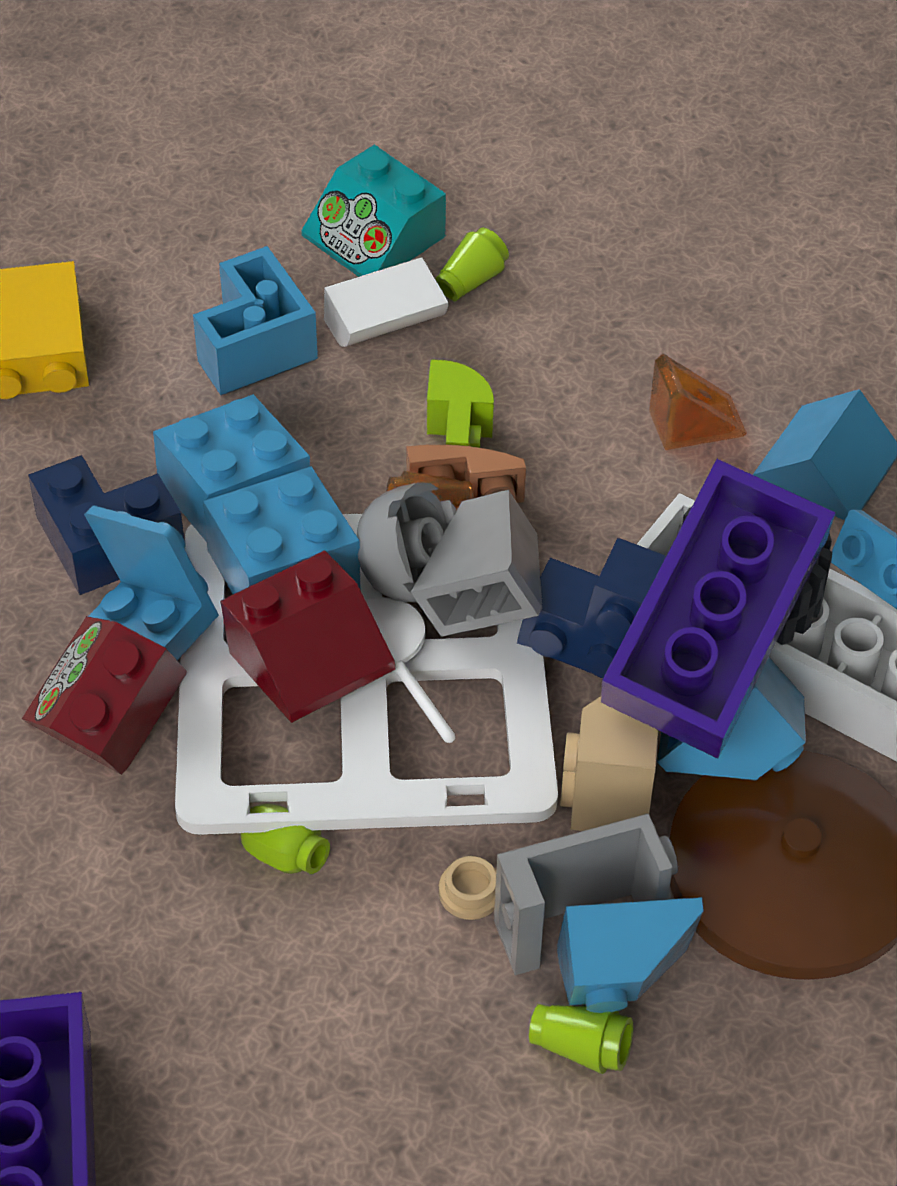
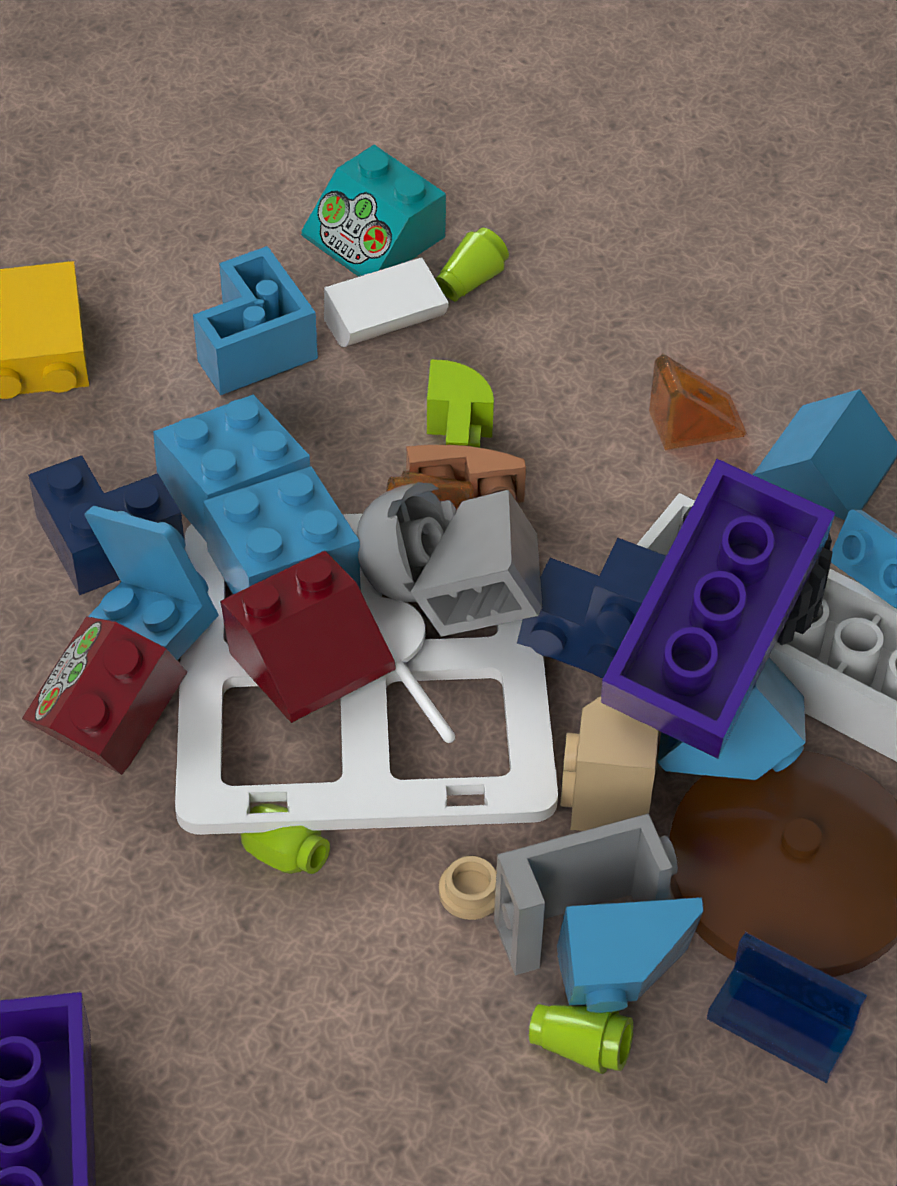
none -> clear blue panel [707,932,867,1083]

